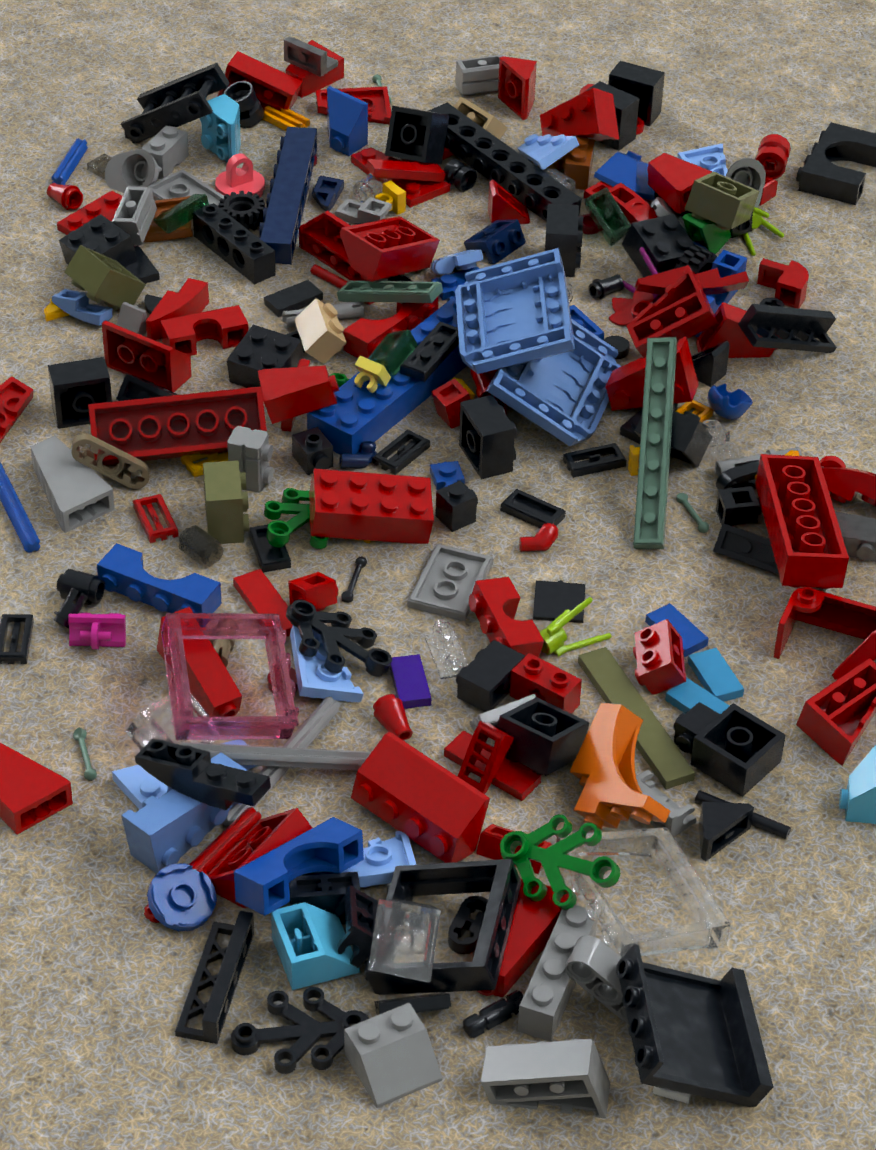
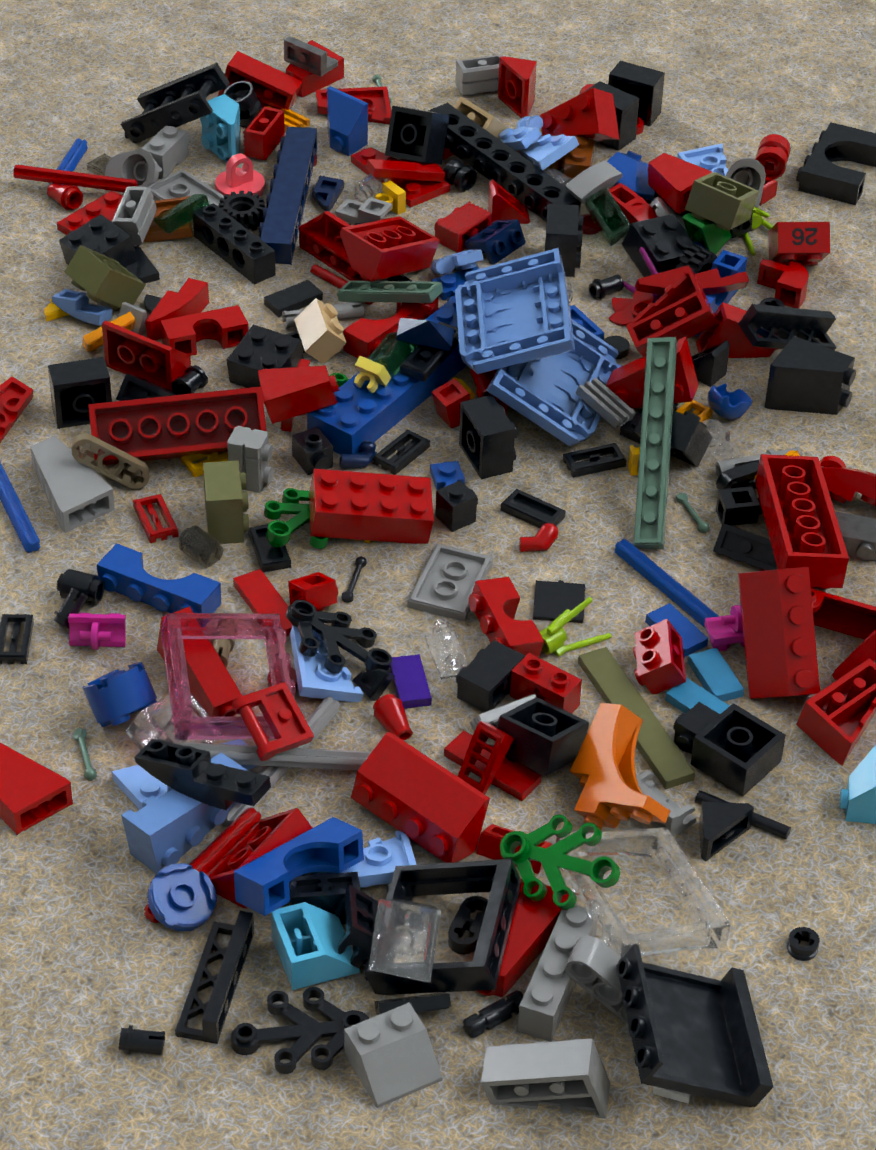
none -> red axle [13,165,138,192]
none -> light orange tile [82,311,135,352]
none -> blue brick [82,662,158,727]
none -> black pin [119,1025,165,1055]
none -> black bush [172,365,208,395]
none -> red plate [231,682,314,761]
none -> red brick [243,106,285,160]
none -> black tile [352,669,395,701]
none -> dark blue slope [396,318,454,351]
none -> red brick [434,201,492,253]
none -> light blue hinge [499,115,544,150]
none -> light grey slope [565,160,623,204]
none -> light grey tile [575,378,636,428]
none -> blue axle [615,539,719,628]
none -> dark pink hips [705,605,744,651]
none -> red slope [738,567,820,699]
none -> black slope [765,336,856,415]
none -> red brick [768,222,830,266]
none -> black bush [787,927,820,961]

